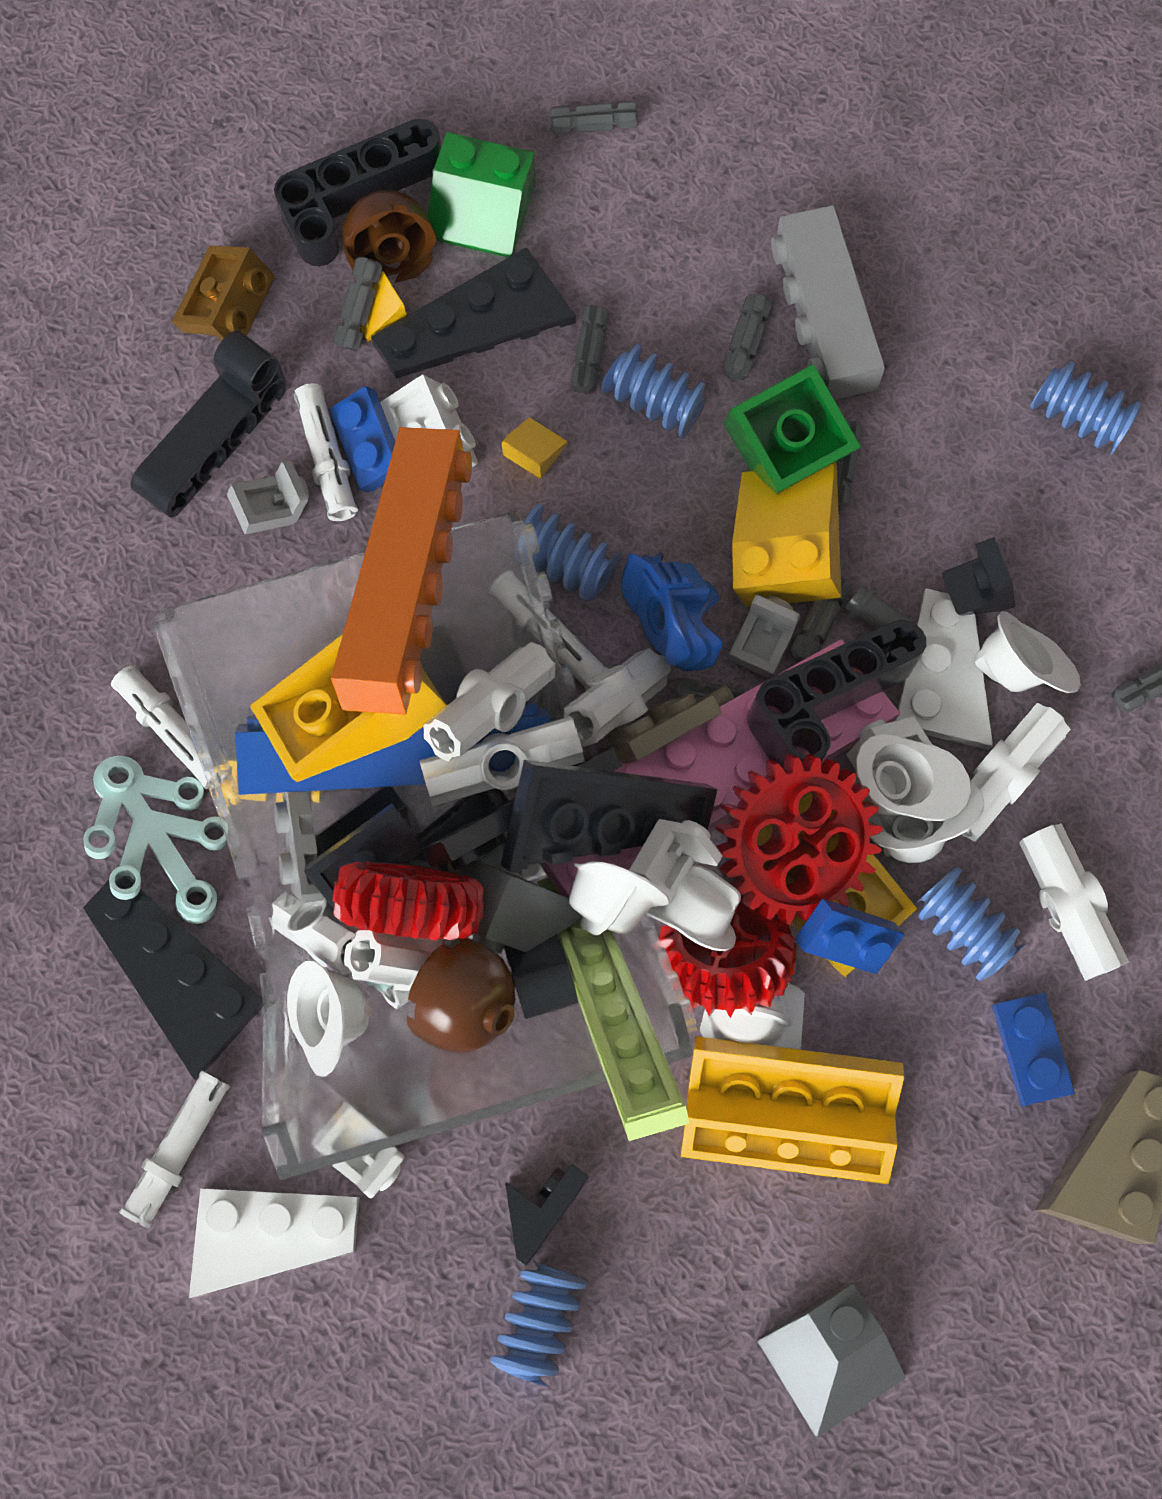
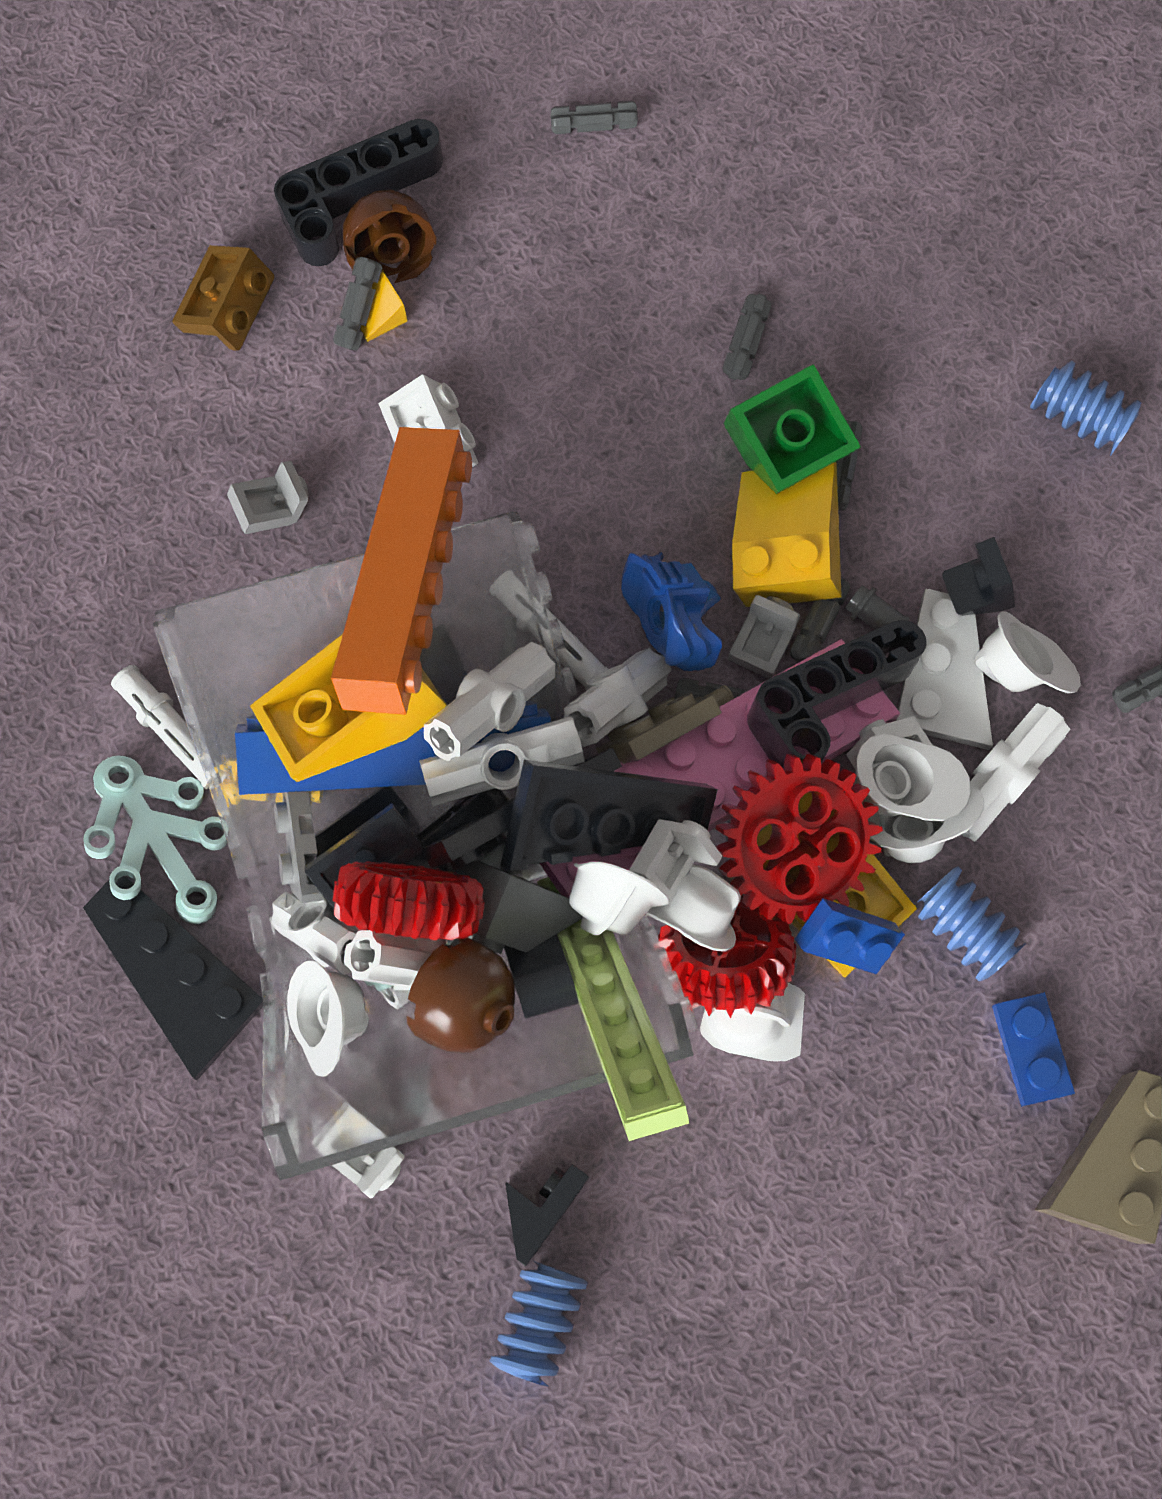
white pin [119,1071,231,1229] -> none
black beam [130,331,286,518] -> none
white wing [189,1189,360,1298] -> none
white pin [294,383,358,521] -> none
blue plate [329,386,395,493] -> none
black wing [371,247,576,379] -> none
green slope [428,132,536,257] -> none
yellow slope [502,417,568,479] -> none
medium blue piece [514,503,622,602] -> none
dark grey axle [571,305,608,394] -> none
medium blue piece [601,343,706,439] -> none
yellow slope [681,1036,904,1184] -> none
dark grey slope [757,1282,906,1438] -> none
light grey brick [771,205,885,400] -> none
white piece [1019,823,1129,981] -> none

